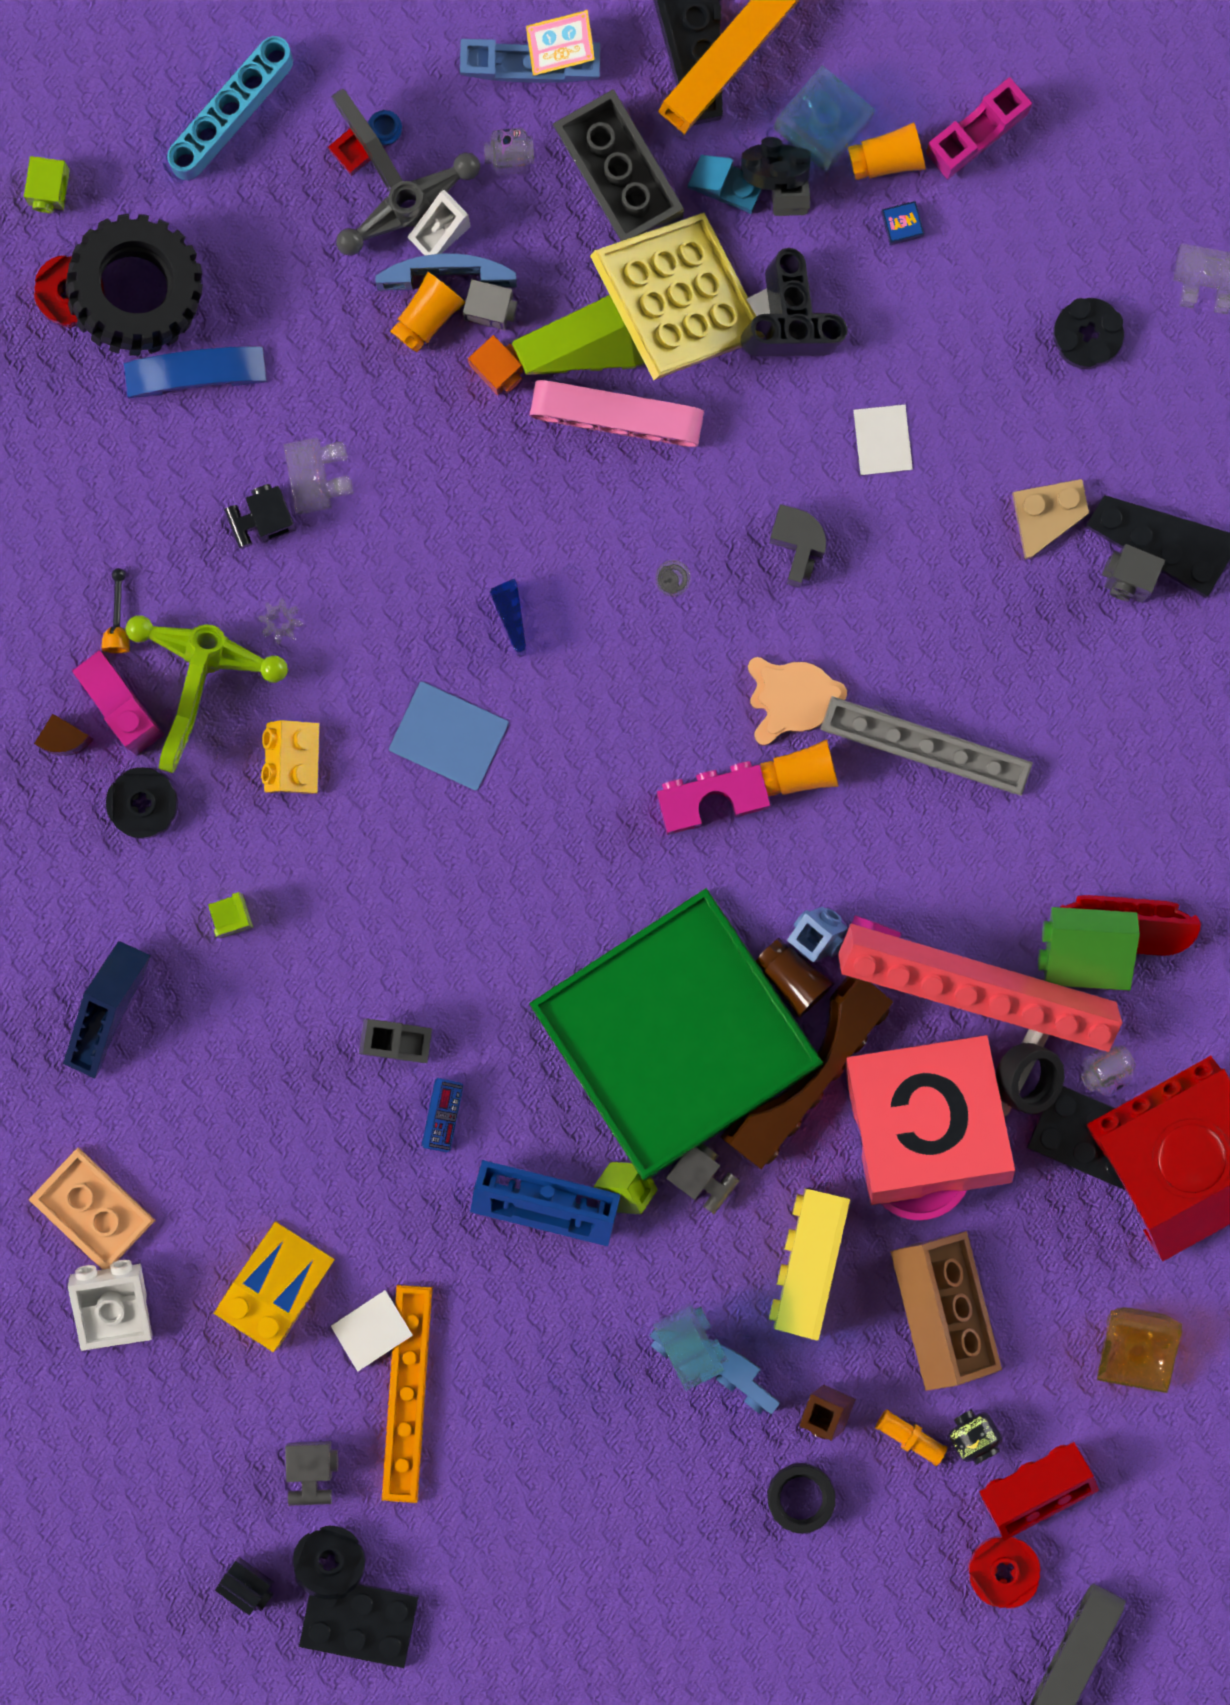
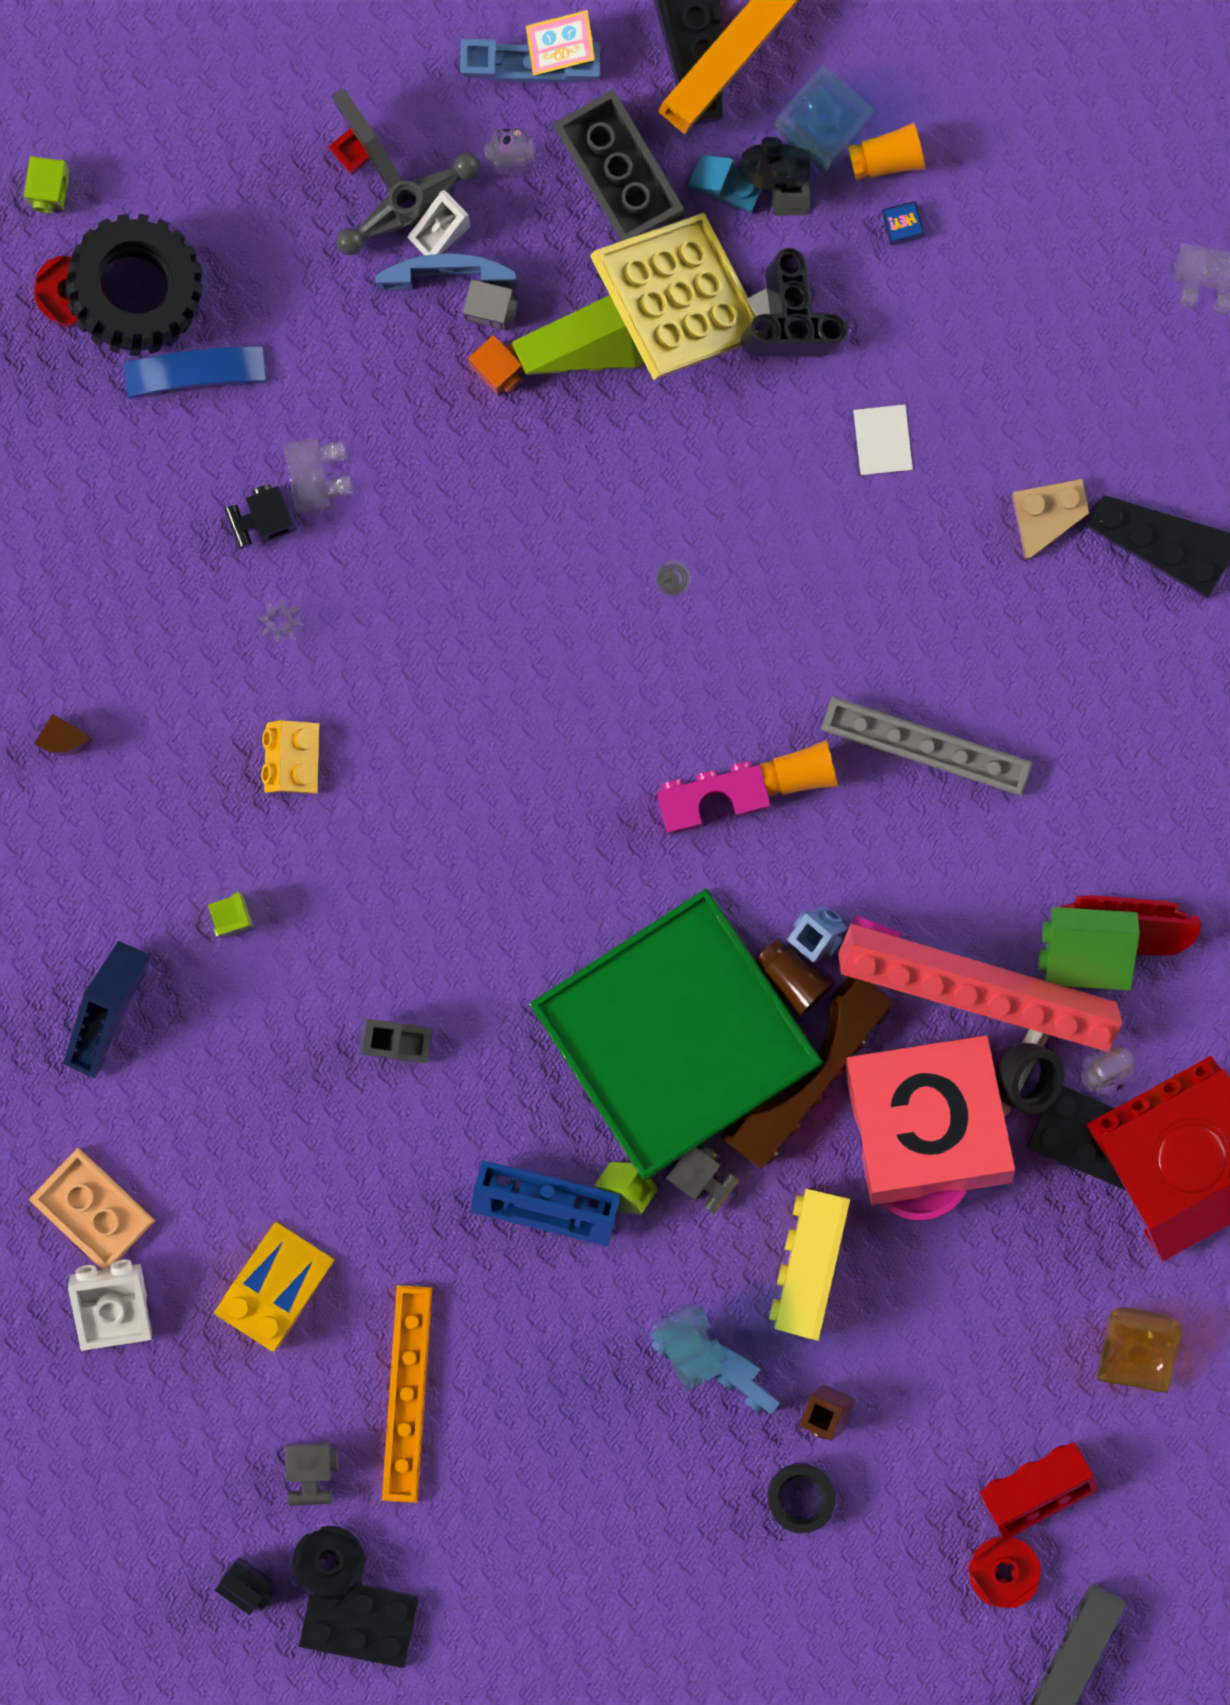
dark pink arch [72,650,165,756] -> none
hinge [101,568,130,653] -> none
black plate [106,767,178,839] -> none
lime piece [125,615,288,773] -> none
medium azure beam [167,36,293,180] -> none
white sticker [331,1290,413,1371] -> none
blue plate [368,110,402,145] -> none
medium blue sticker [389,681,509,791] -> none
light orange plant [390,272,465,353] -> none
slope [421,1078,463,1152] -> none
clear blue slope [490,578,526,657] -> none
bright pink beam [529,380,704,447] -> none
light nougat tile [748,657,847,746] -> none
dark grey brick [769,504,826,588] -> none
light orange pin [875,1409,948,1466] -> none
medium nougat slope [890,1231,1002,1391] -> none
dark pink arch [926,77,1032,180] -> none
black head [949,1409,1002,1465] -> none
black plate [1053,298,1124,369] -> none
dark grey brick [1102,544,1165,603] -> none

